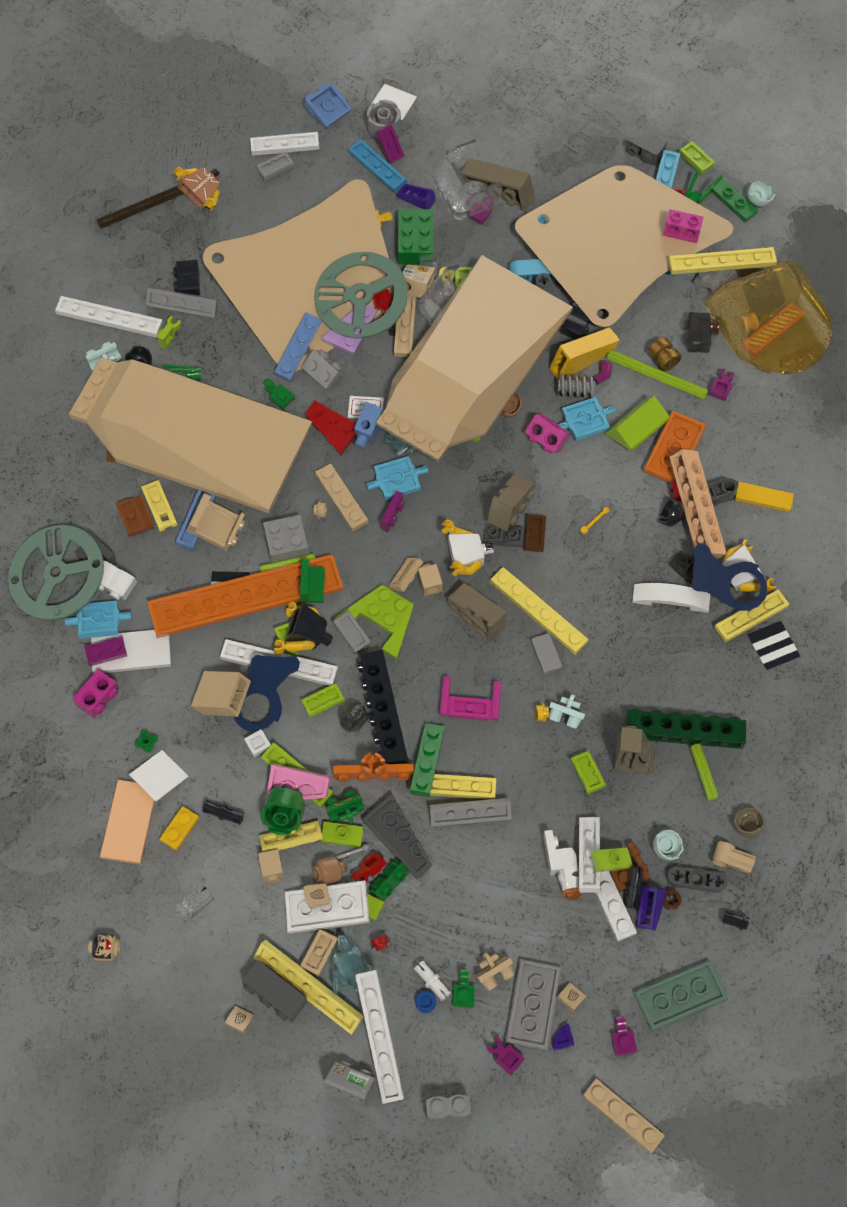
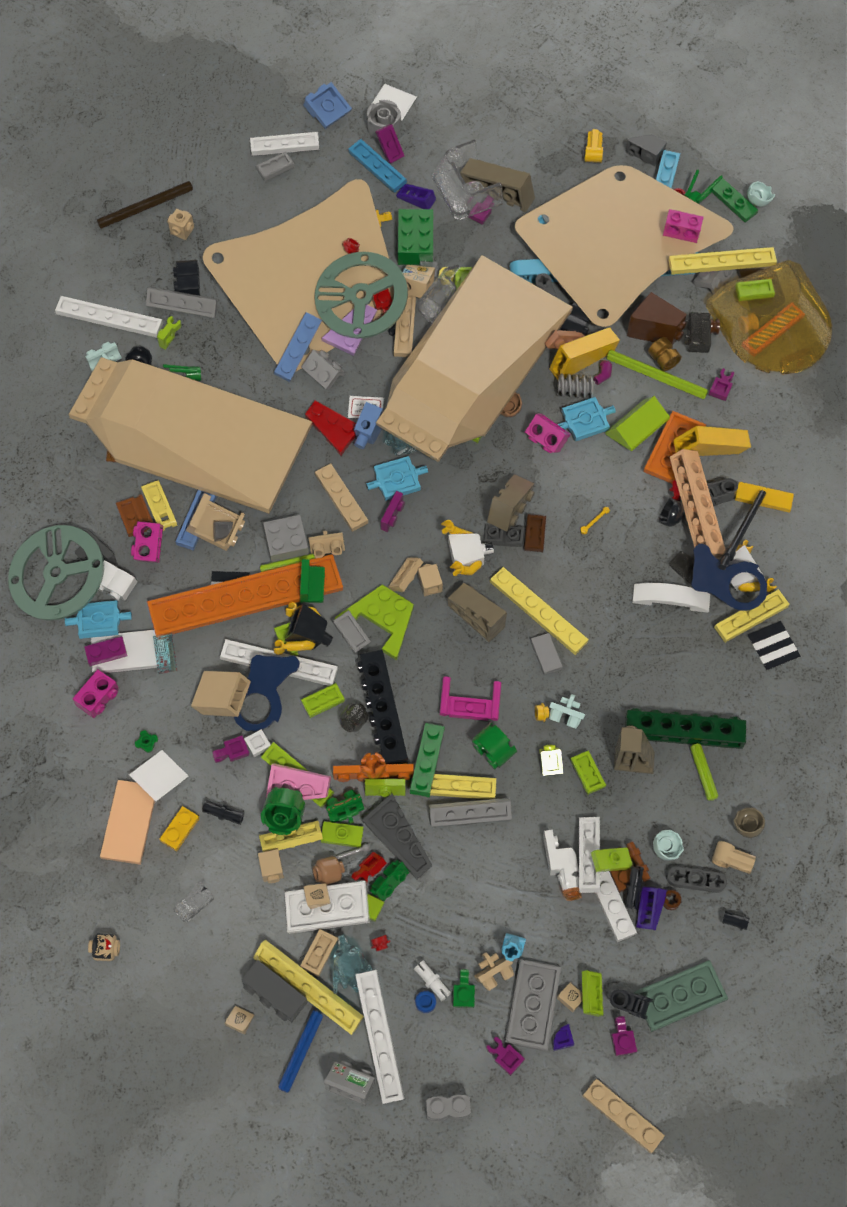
nougat torso [172,167,220,212] -> none
green plate [263,378,295,410] -> none
tan plate [314,501,327,519] -> none
lime plate [679,141,715,175] -> none
none -> dark pink brick [131,522,163,563]
none -> clear light blue tile [153,633,178,674]
none -> tan brick [168,209,194,240]
none -> magenta plate [212,736,249,763]
none -> flat silver tile [213,522,233,542]
none -> blue axle [278,1011,323,1093]
none -> tan hips [309,531,345,558]
none -> red plate [343,238,360,254]
none -> lime plate [365,779,405,797]
none -> green brick [472,722,517,770]
none -> medium azure piece [501,933,526,962]
none -> bracket [539,745,563,775]
none -> nougat hinge [545,330,585,349]
none -> lime plate [582,970,603,1017]
none -> yellow piece [585,129,603,163]
none -> black piece [609,989,653,1020]
none -> reddish brown slope [627,292,687,345]
none -> yellow slope [673,426,751,456]
none -> black bar [718,490,766,570]
none -> lime plate [735,279,775,301]

